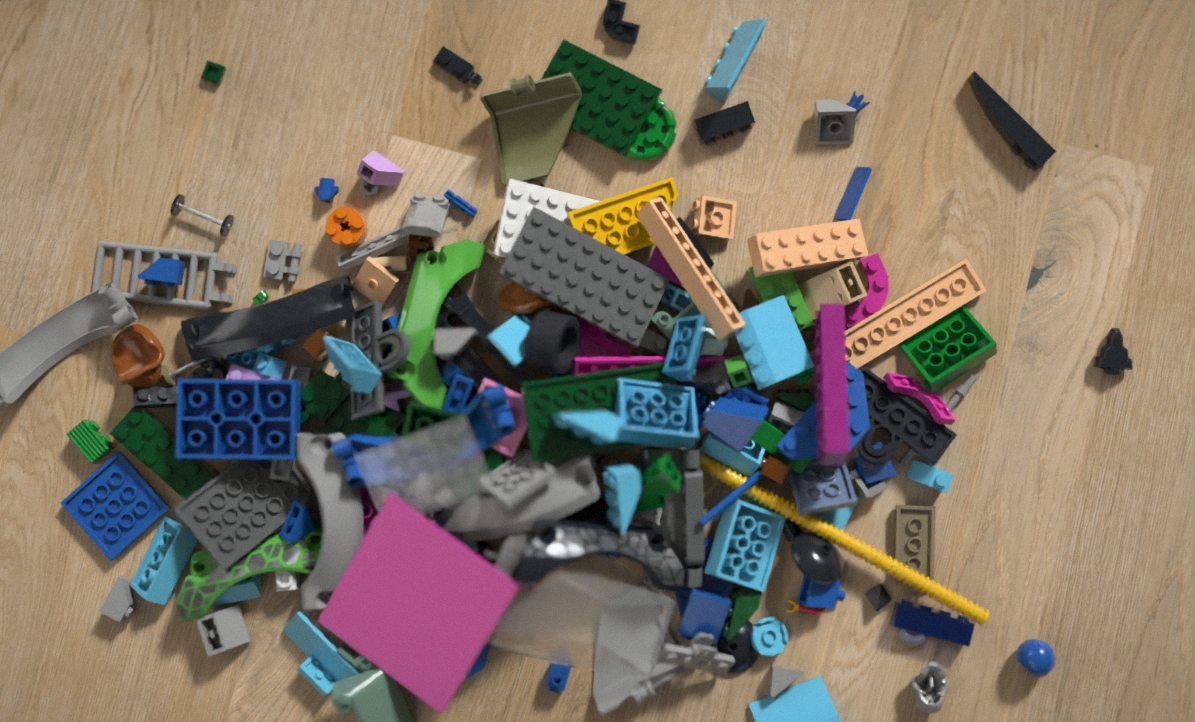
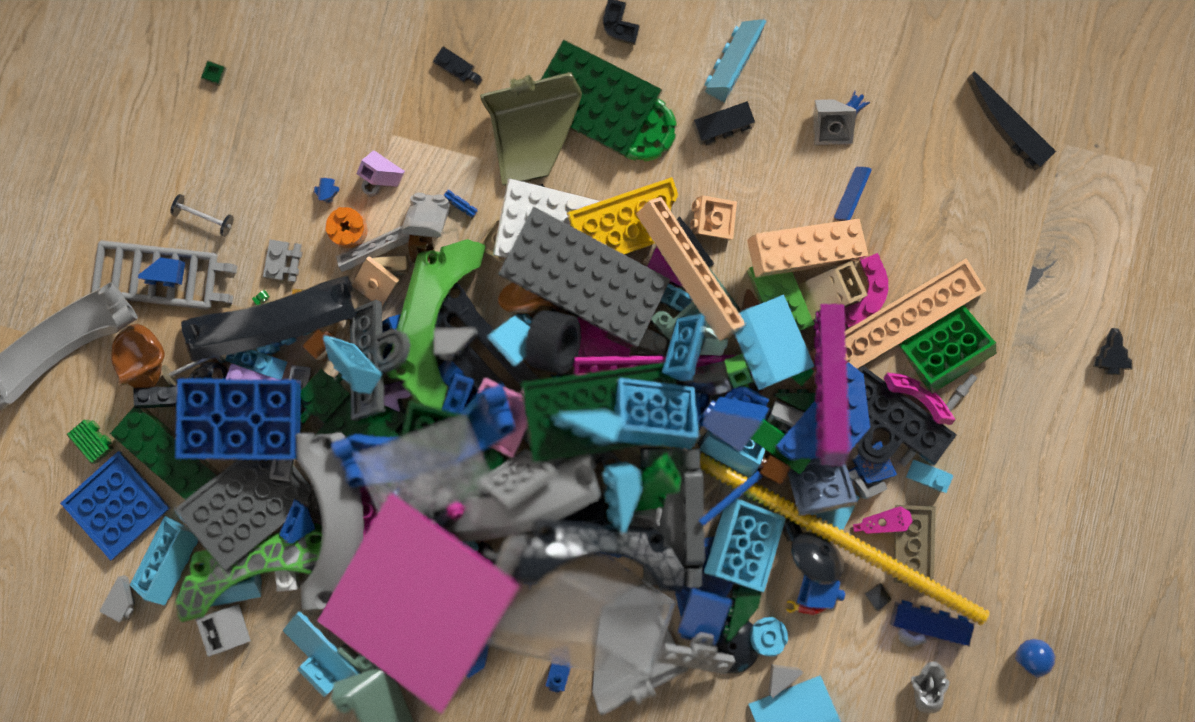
none -> dark pink plate [446,502,465,520]
none -> dark pink piece [853,506,913,534]

